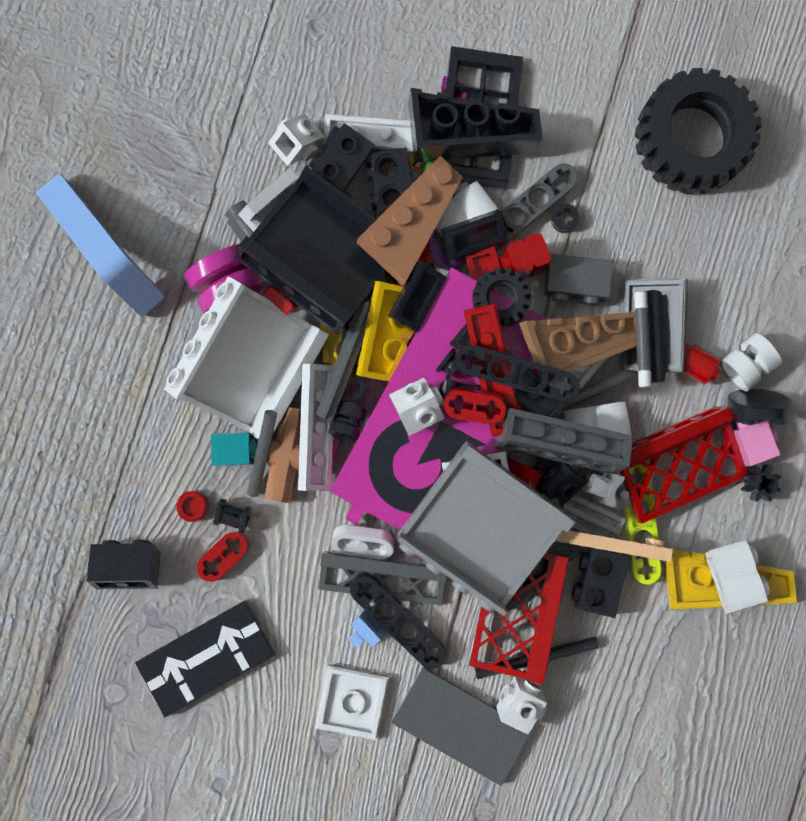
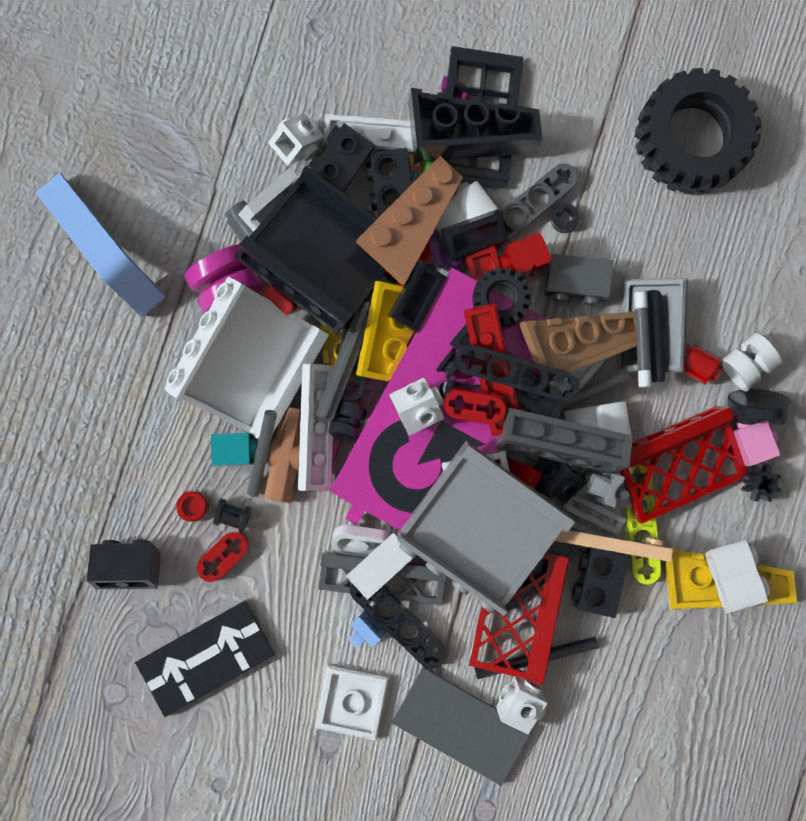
none -> white tile [346,533,413,600]

